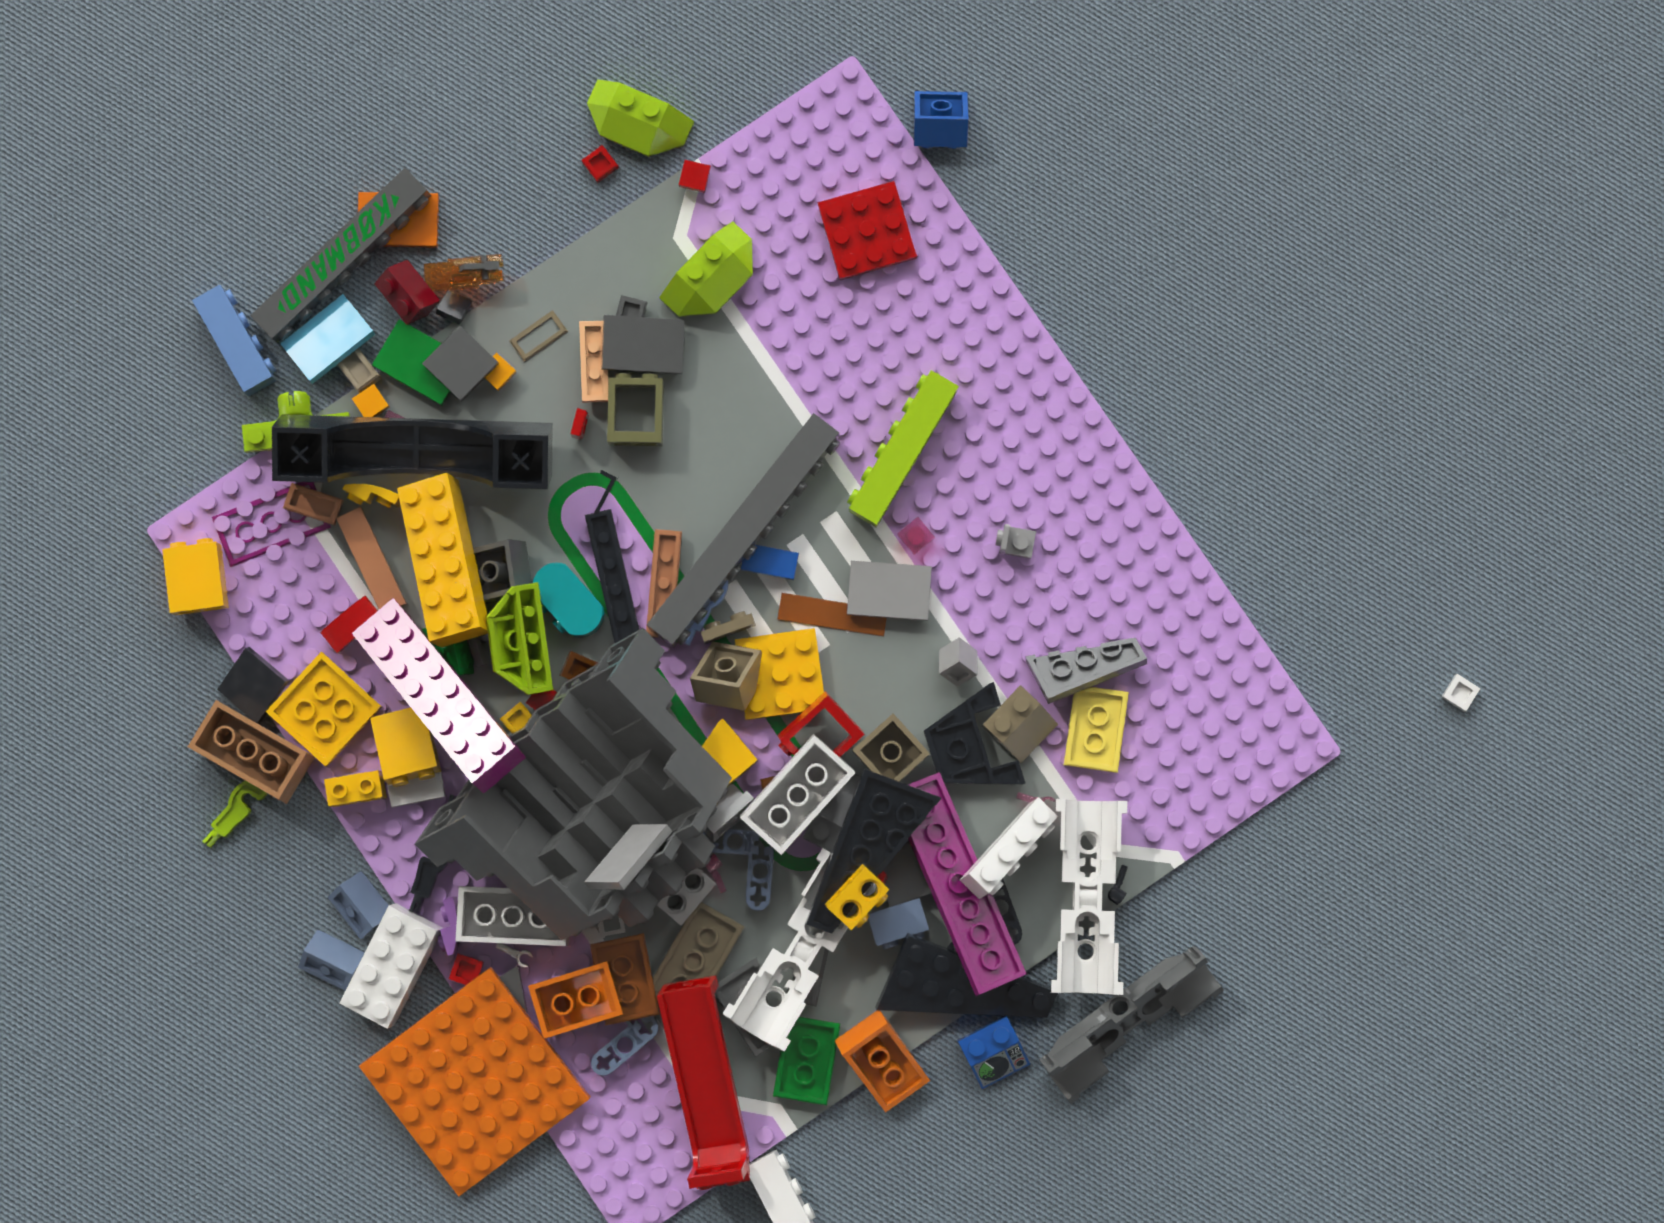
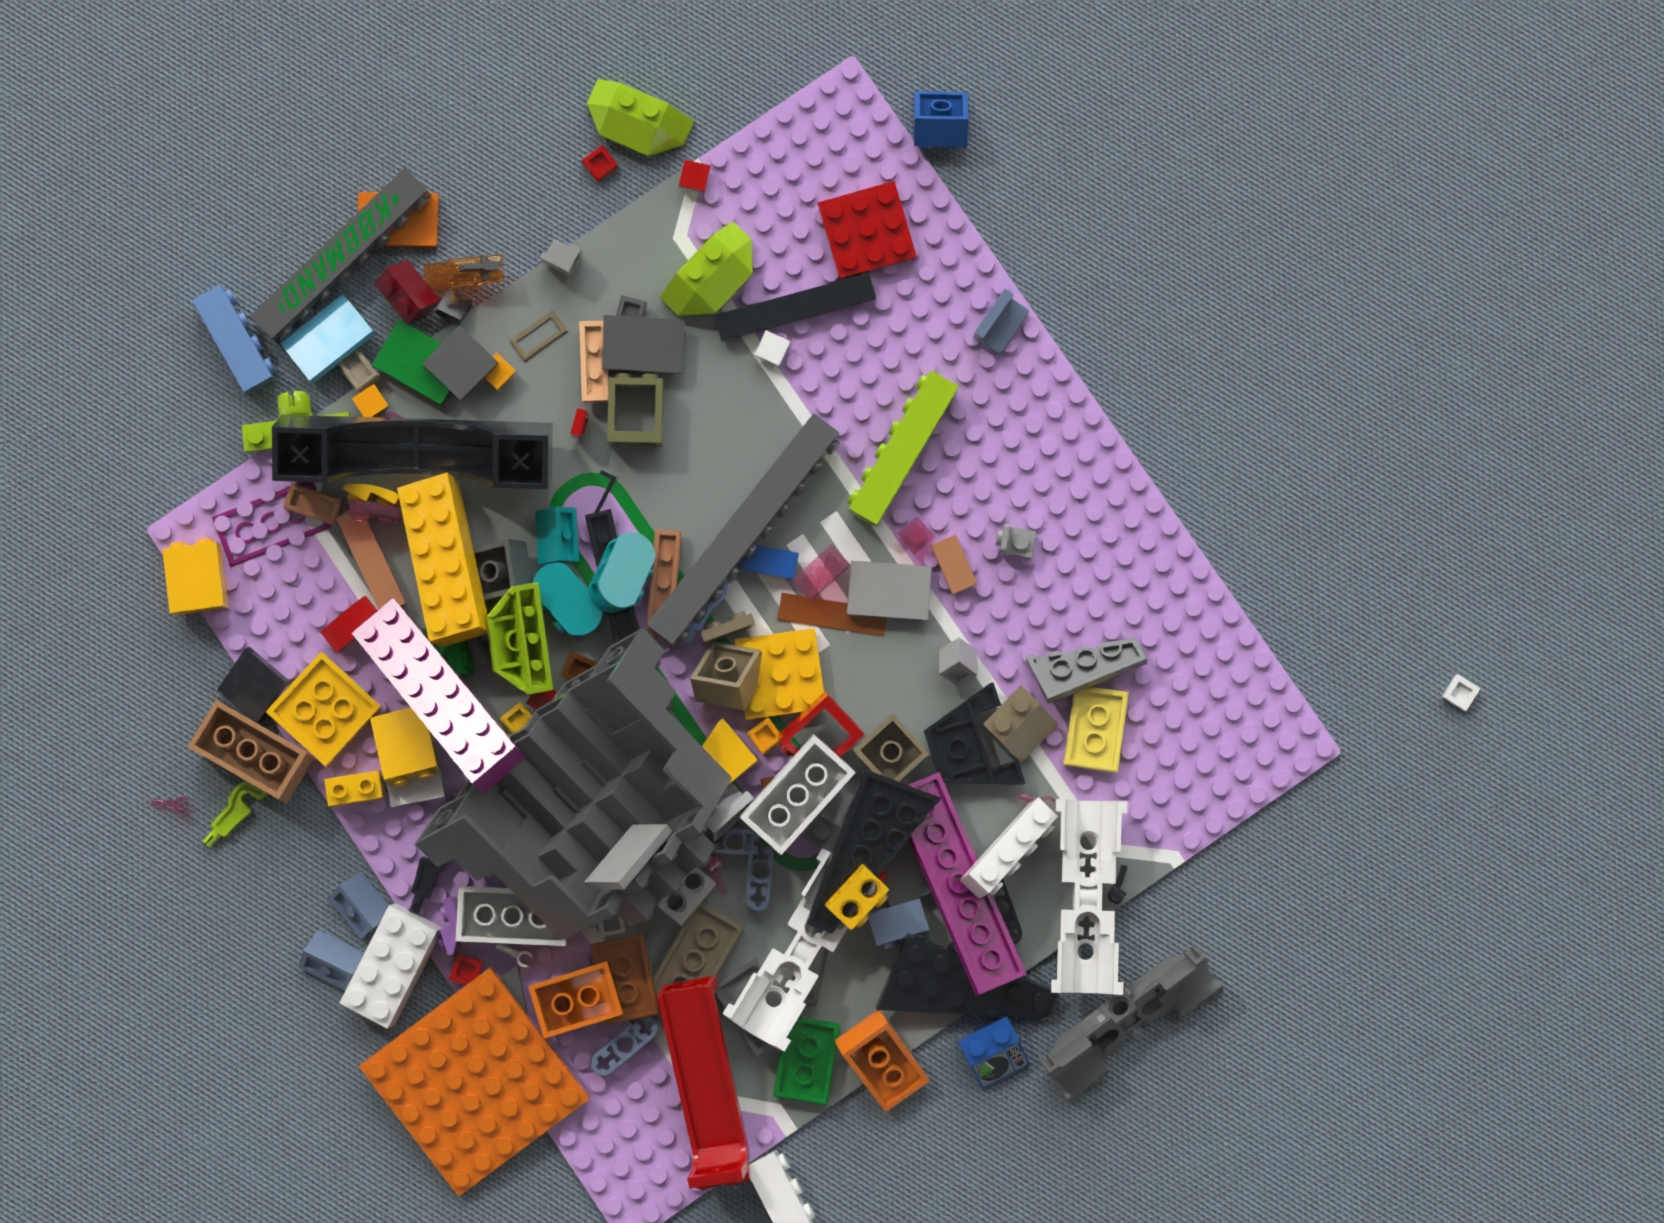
none -> clear pink hand [151,797,189,813]
none -> clear pink plate [345,499,403,525]
none -> teal panel [535,507,579,564]
none -> light grey panel [540,239,583,277]
none -> teal brick [588,532,656,613]
none -> black tile [714,273,876,342]
none -> light orange tile [746,717,781,755]
none -> white tile [755,331,790,367]
none -> clear pink plate [792,544,851,601]
none -> nougat tile [931,534,977,595]
none -> sand blue panel [973,289,1029,354]

